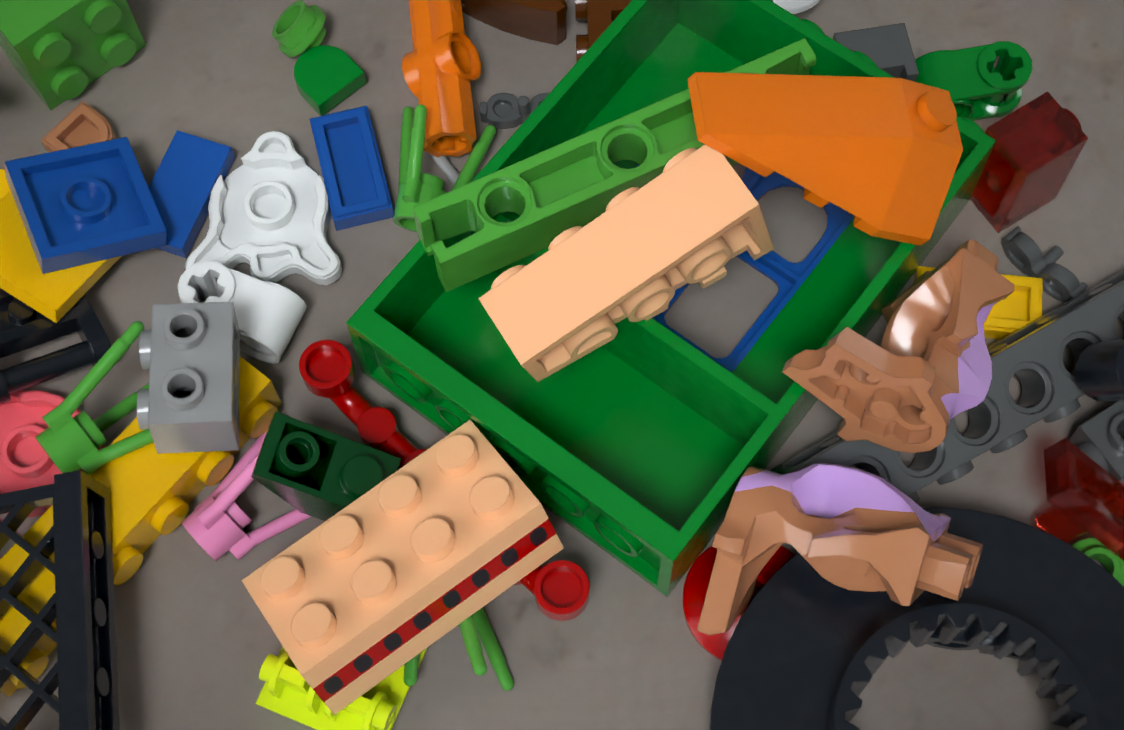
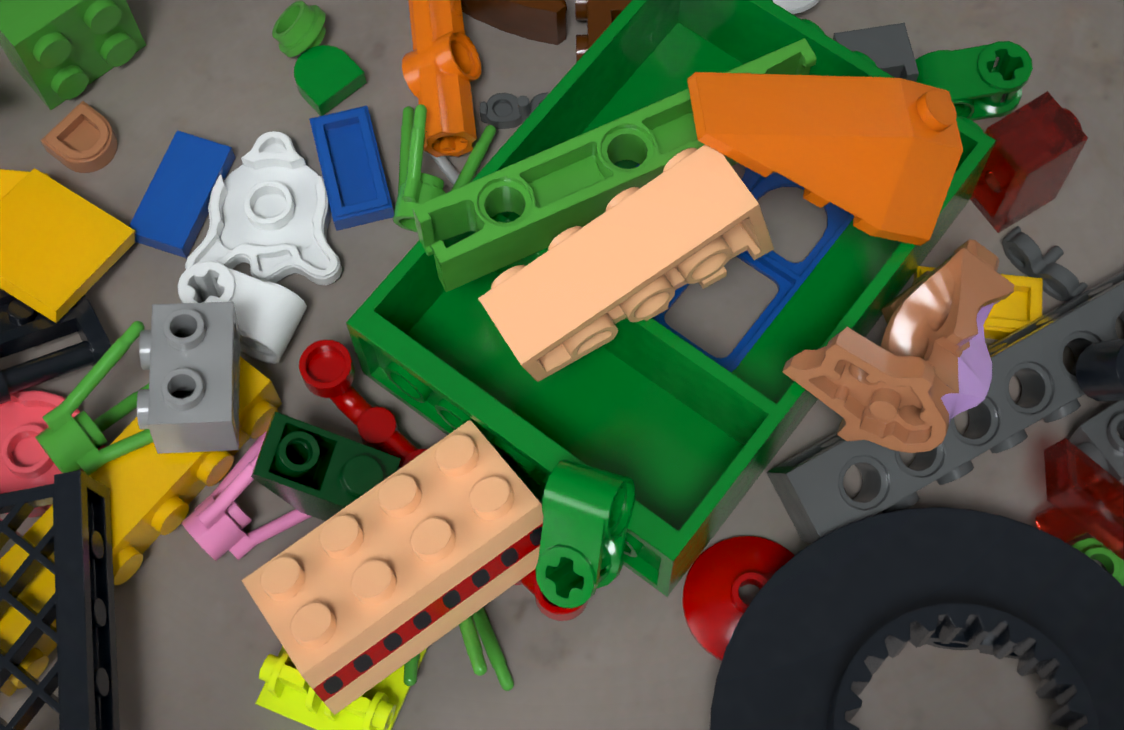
blue tile [5,137,167,274] -> none
nougat hips [697,463,983,635] -> none
none -> green piece [536,460,635,609]

